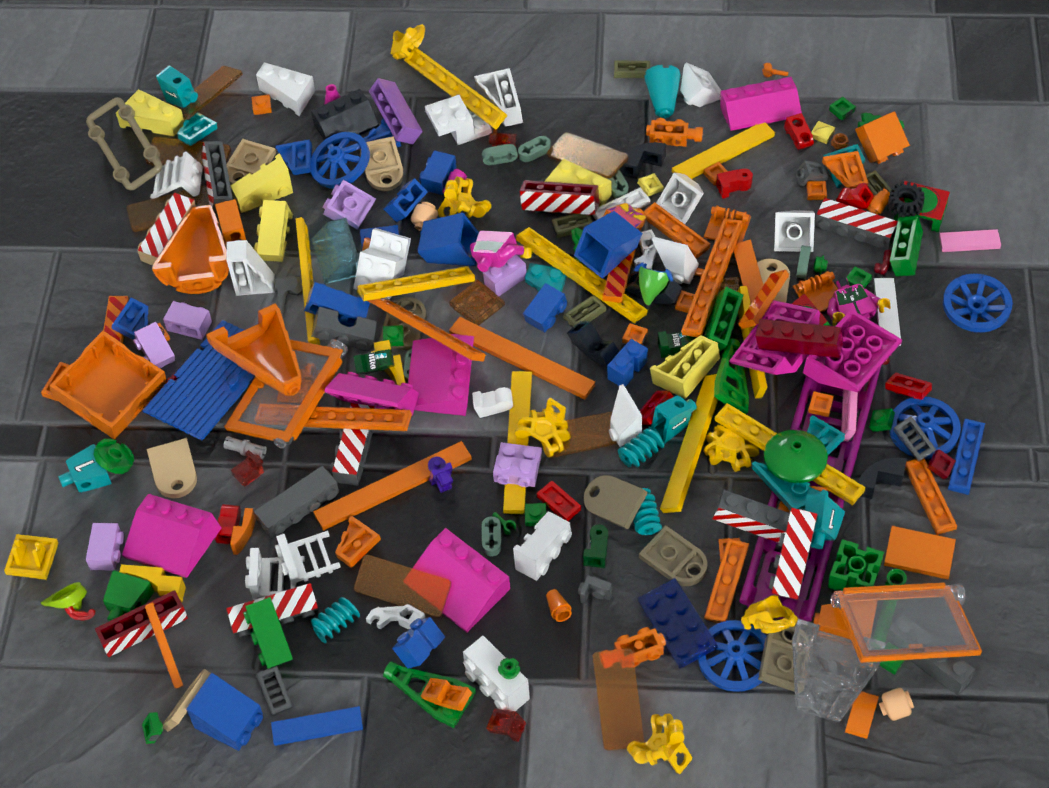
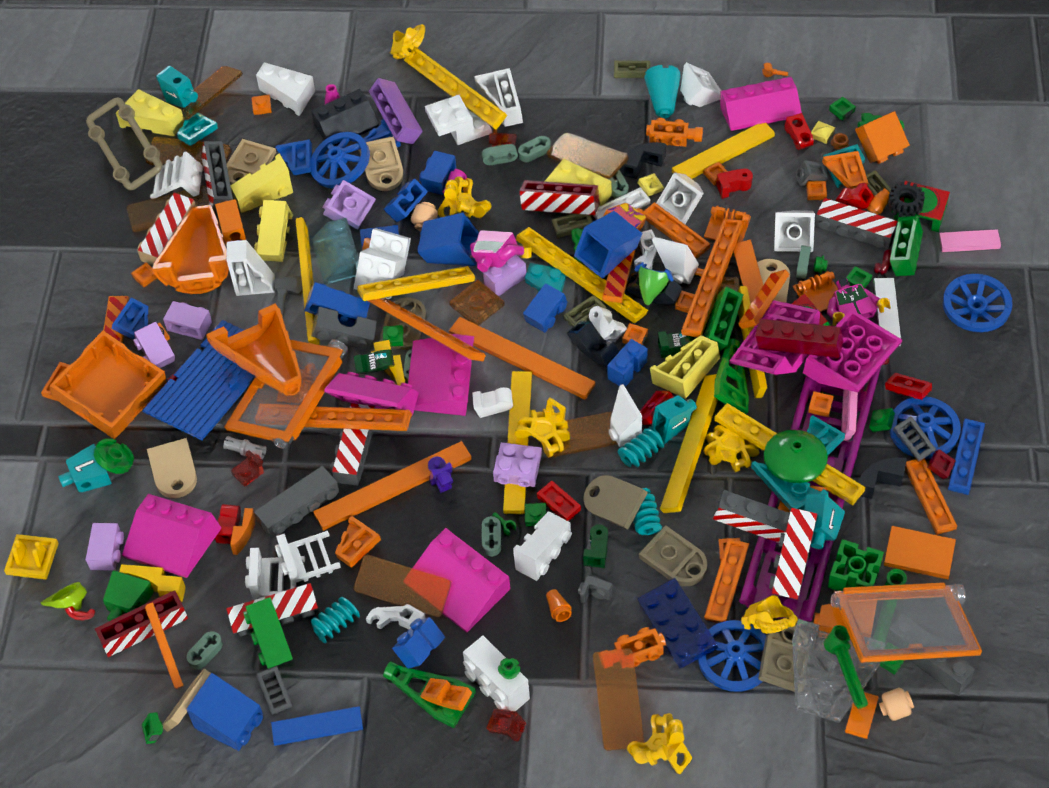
none -> orange tile [131,262,157,287]
none -> sand green beam [187,631,223,670]
none -> white leg [589,306,627,343]
none -> green axle [824,625,868,709]

